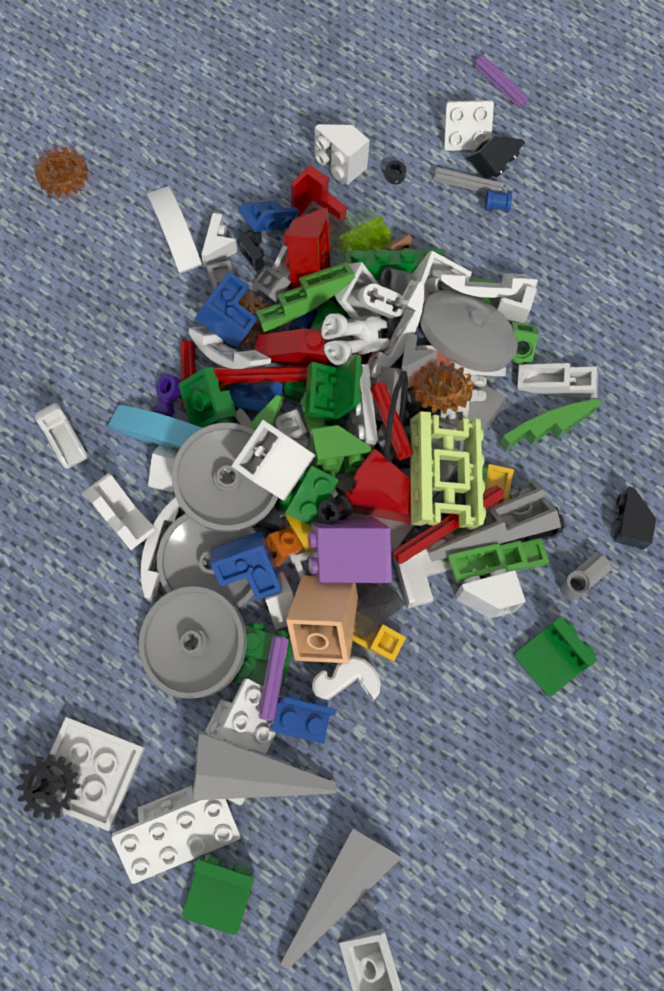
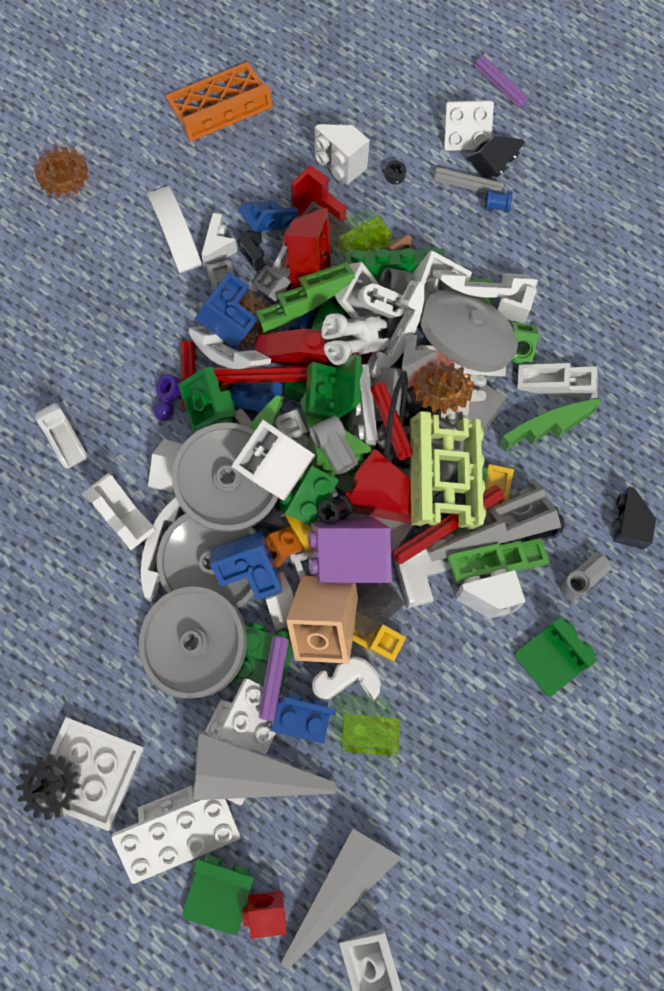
medium azure slope [107,405,202,450] -> none
none -> orange fence [165,62,273,142]
none -> red brick [242,890,287,939]
none -> light grey piece [310,416,358,474]
none -> clear neon green hinge [341,714,400,757]

